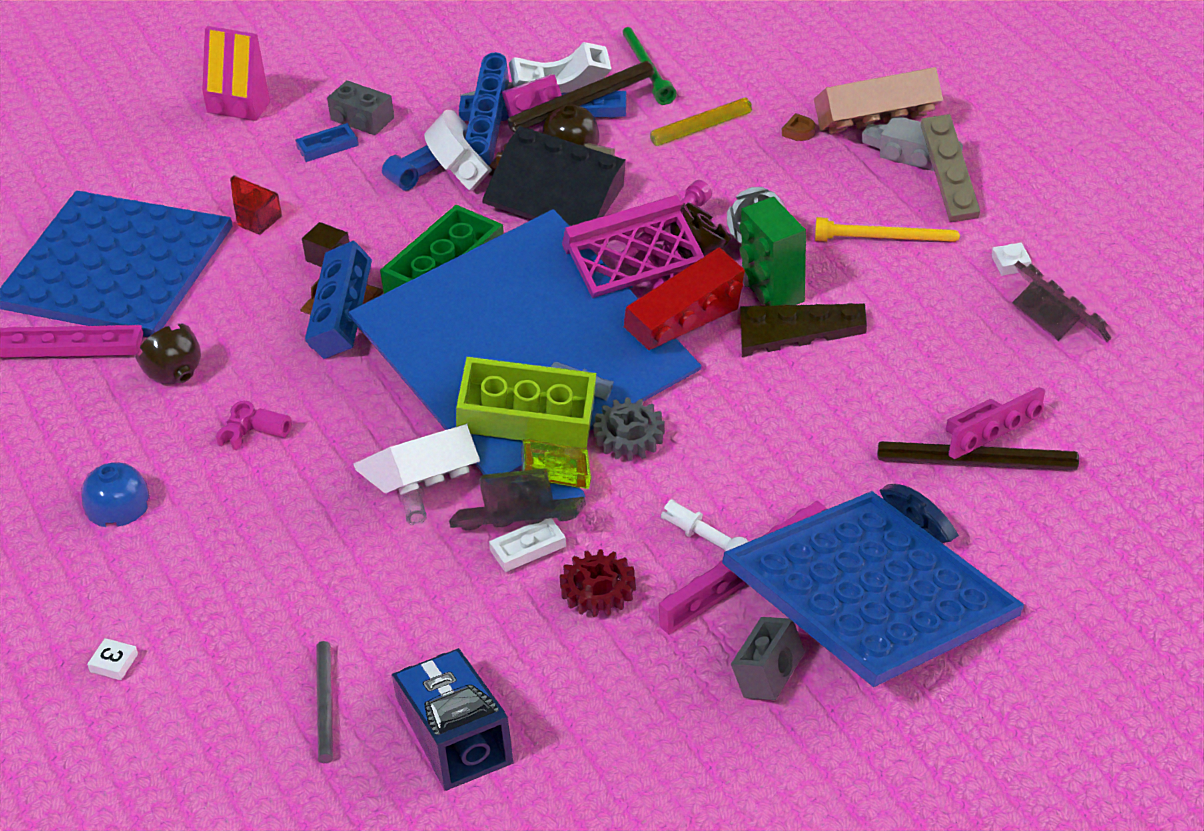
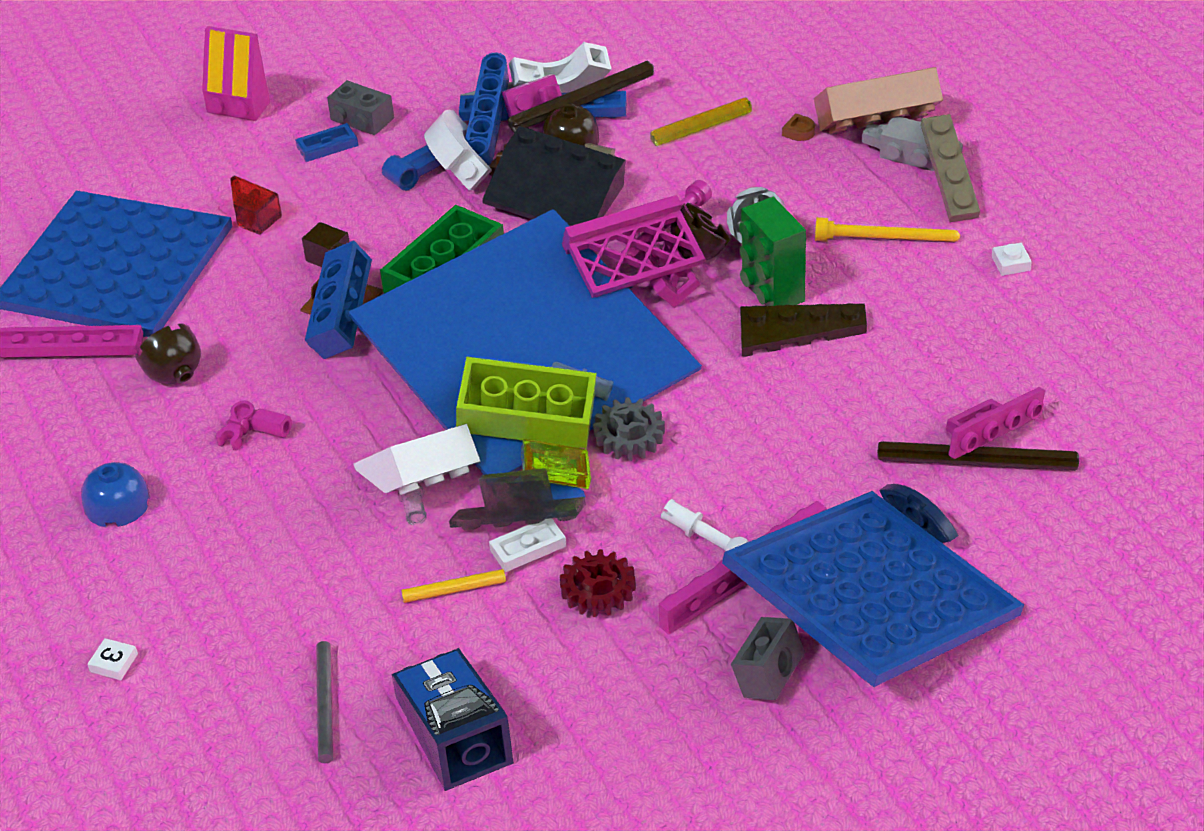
green piece [623,27,677,105] -> none
red wedge [624,247,745,350] -> none
clear smoke bracket [1012,260,1111,342] -> none
none -> yellow bar [401,569,506,603]

